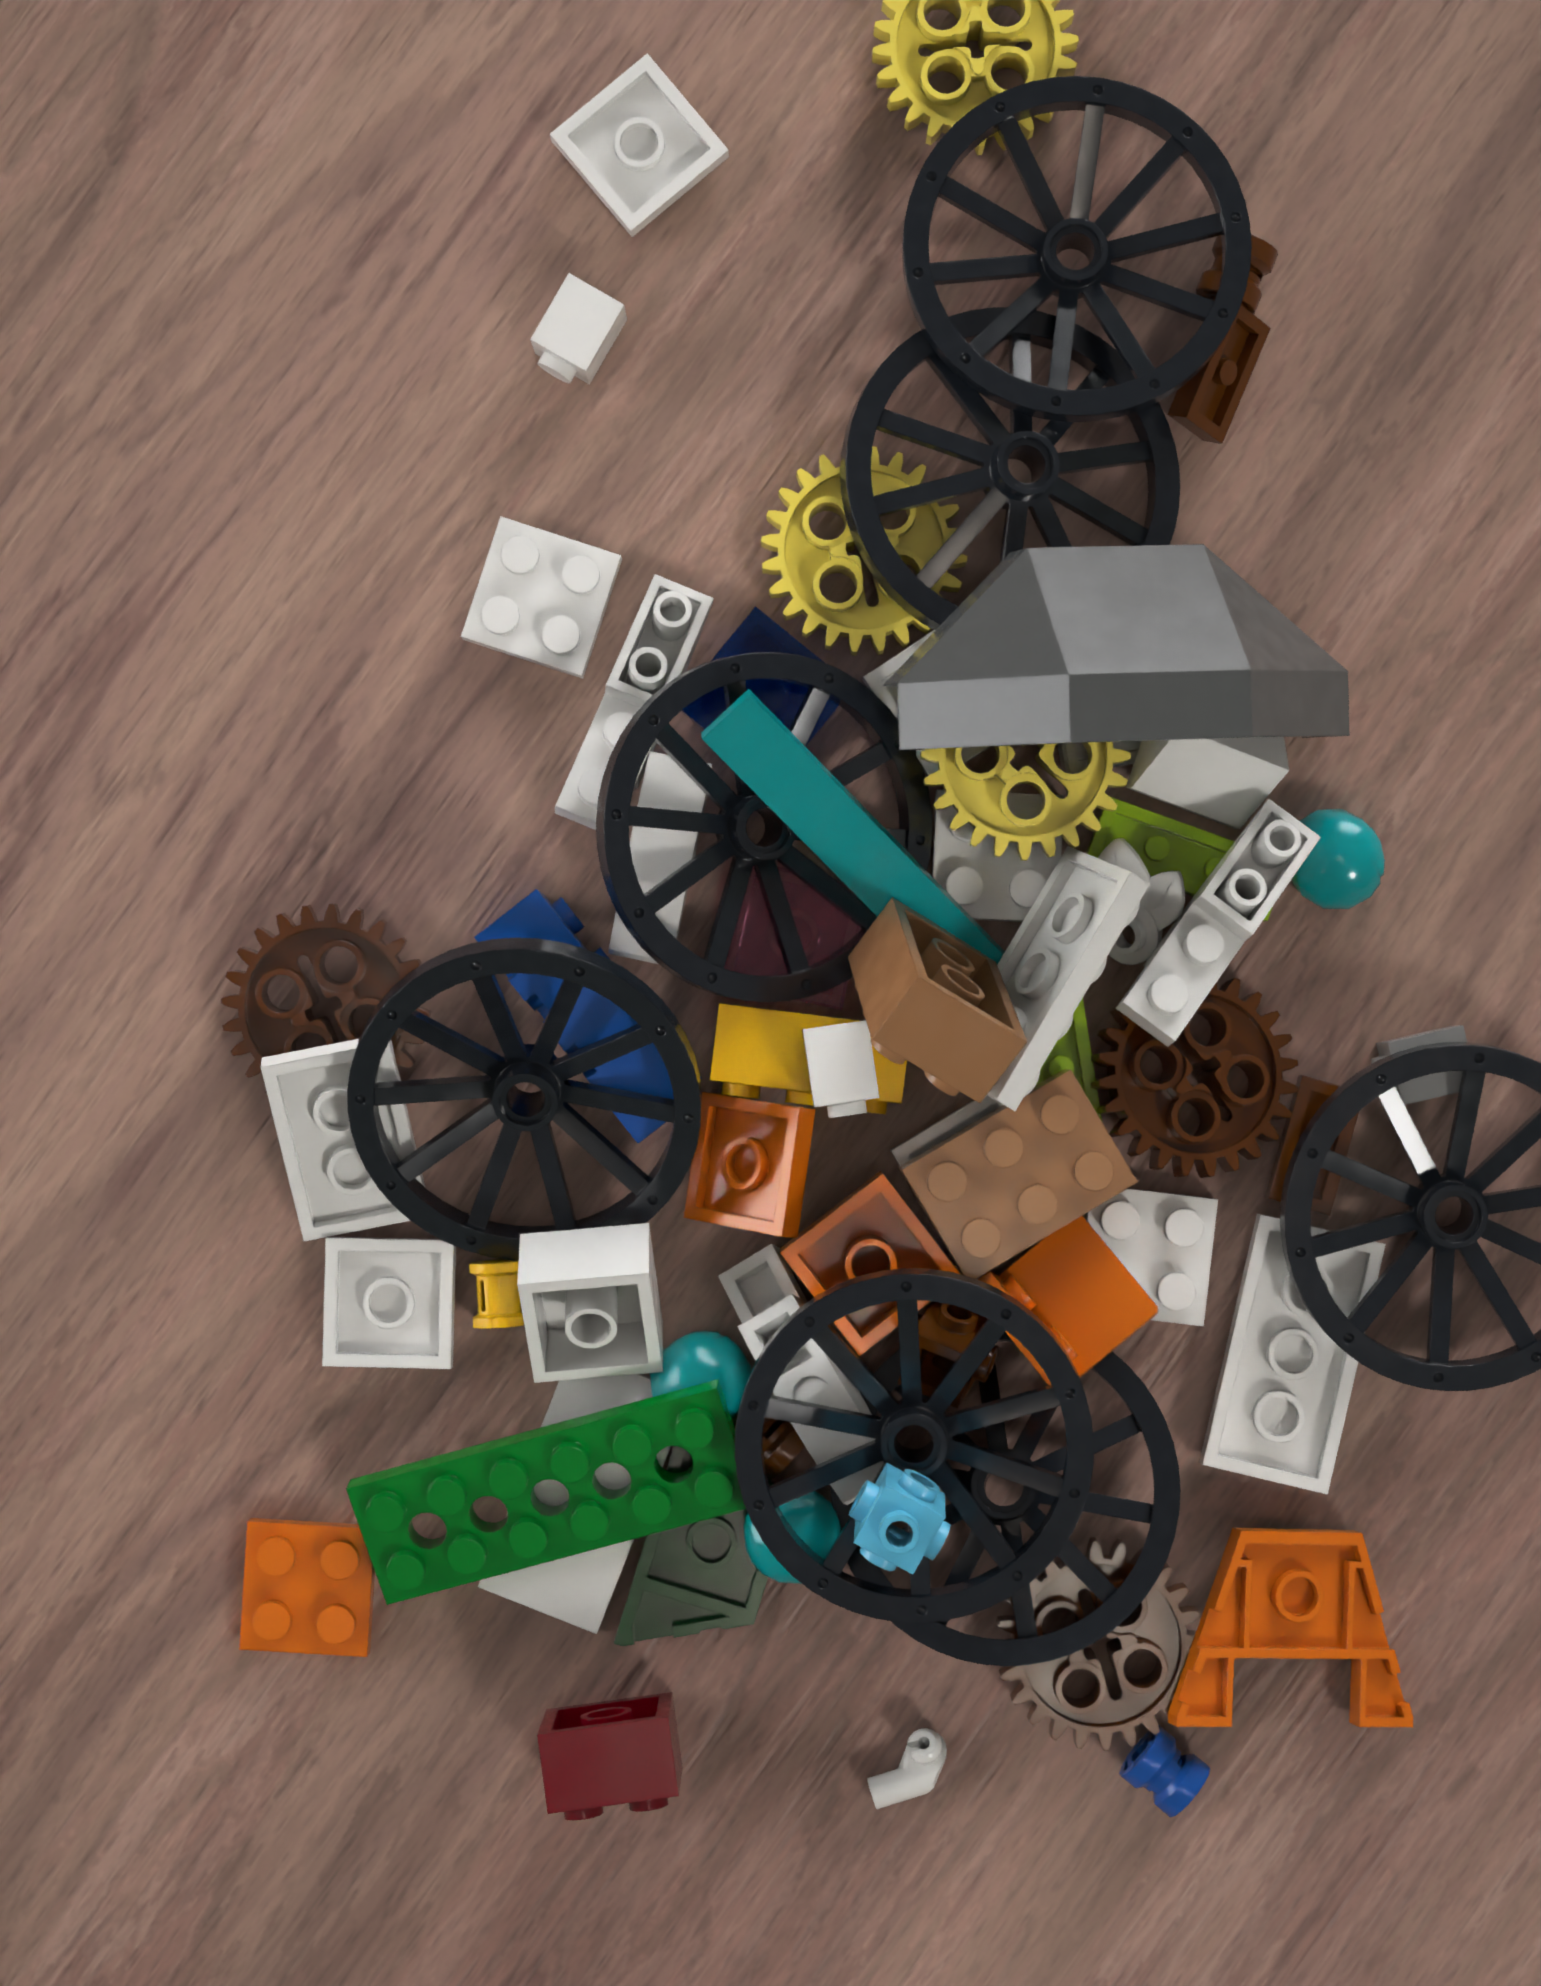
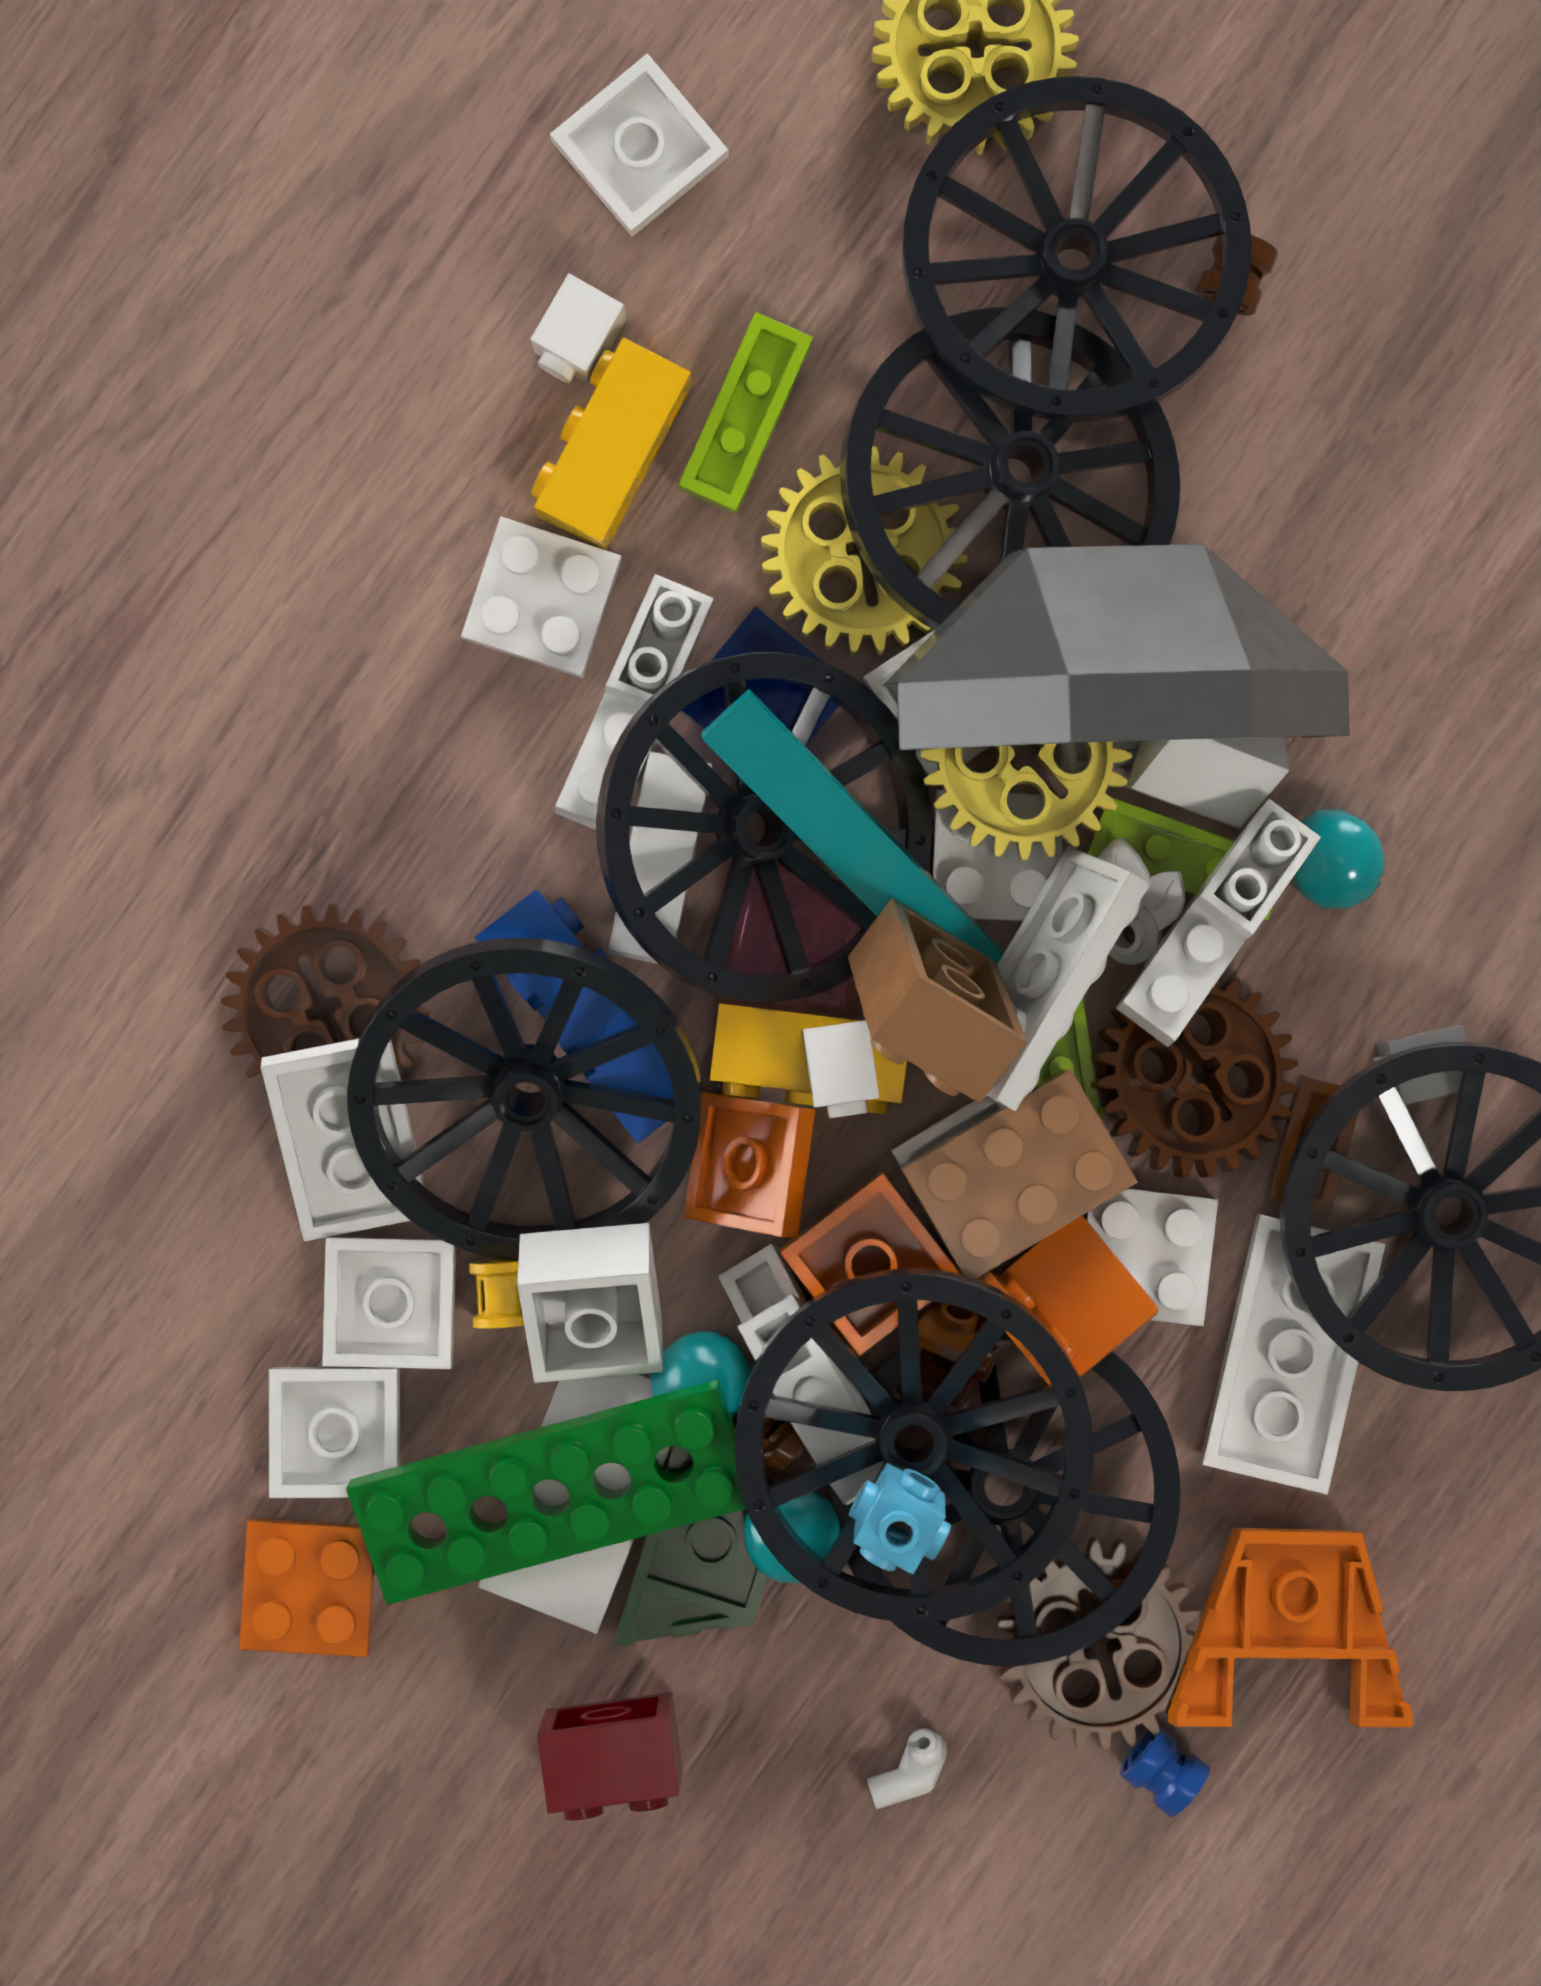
reddish brown plate [1167,305,1271,444] -> none
none -> white plate [269,1367,400,1498]
none -> yellow brick [531,337,693,551]
none -> lime plate [678,312,813,515]

